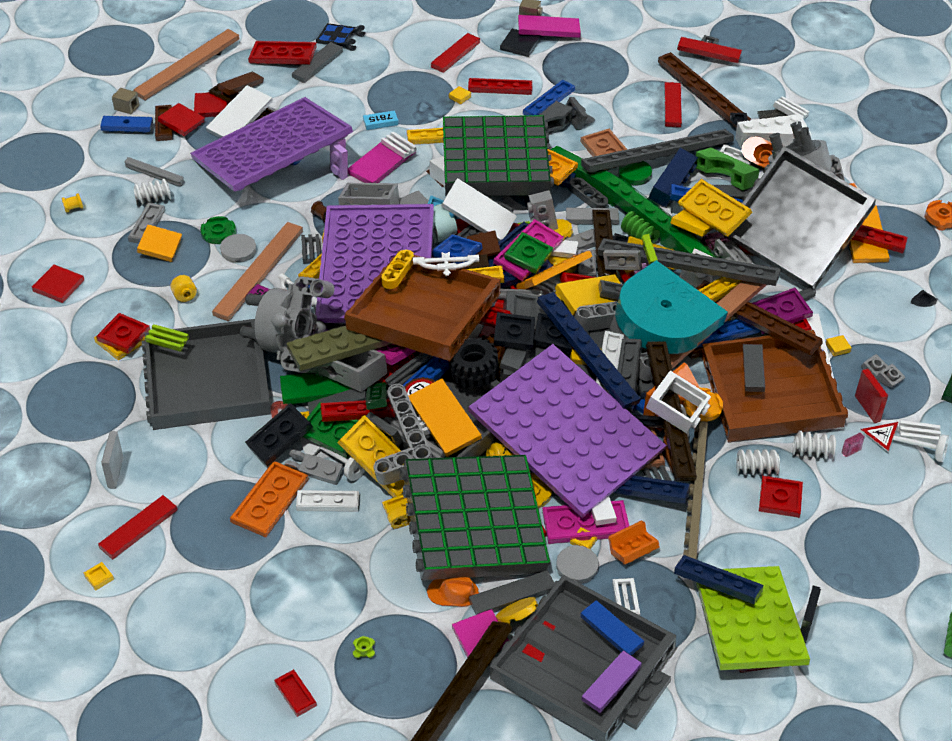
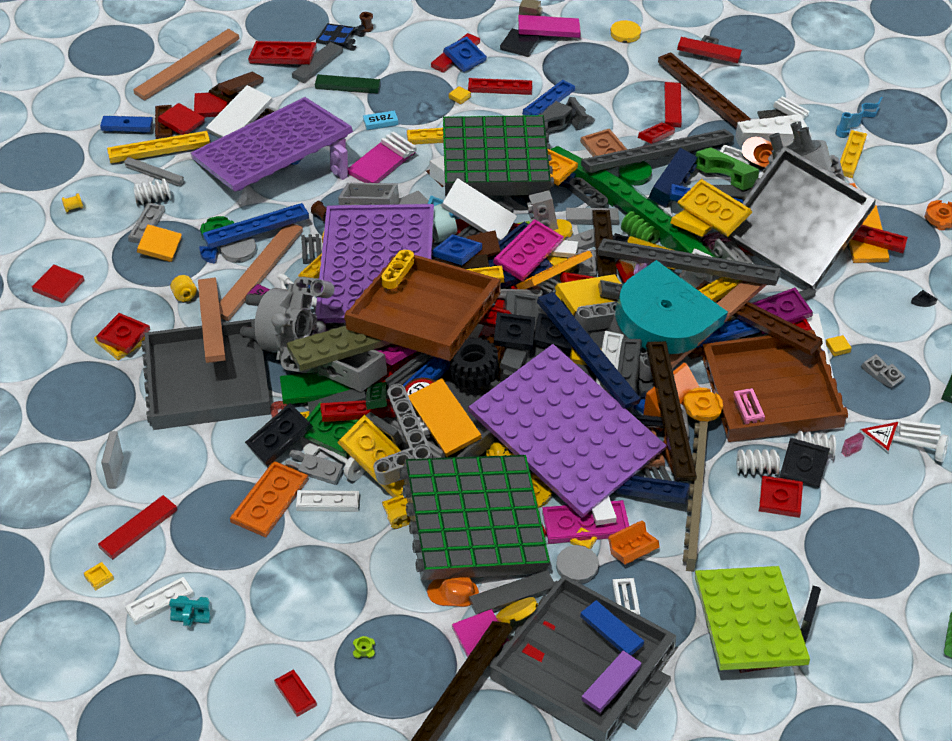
dark tan brick [112,88,139,114] -> none
lime tile [145,324,189,352] -> none
white piece [413,252,479,276] -> none
green tile [504,232,553,274] -> none
light grey plate [603,250,642,270] -> none
lime tile [642,234,658,265] -> none
white window [646,371,711,433] -> none
dark blue plate [674,555,764,604] -> none
black tile [730,113,748,125] -> none
dark grey tile [743,344,765,392] -> none
red tile [855,369,888,423] -> none
none -> yellow plate [107,131,210,163]
none -> white tile [125,577,194,626]
none -> teal hips [169,595,211,627]
none -> nougat tile [198,277,226,363]
none -> blue tile [199,246,218,264]
none -> blue plate [203,203,309,249]
none -> dark green tile [315,74,381,94]
none -> reddish brown bush [359,12,373,32]
none -> blue tile [443,36,487,72]
none -> yellow tile [610,20,641,43]
none -> red tile [638,122,675,144]
none -> bright pink tile [733,388,765,424]
none -> black tile [780,437,830,487]
none -> dark azure flag [835,97,883,138]
none -> yellow tile [840,130,867,178]

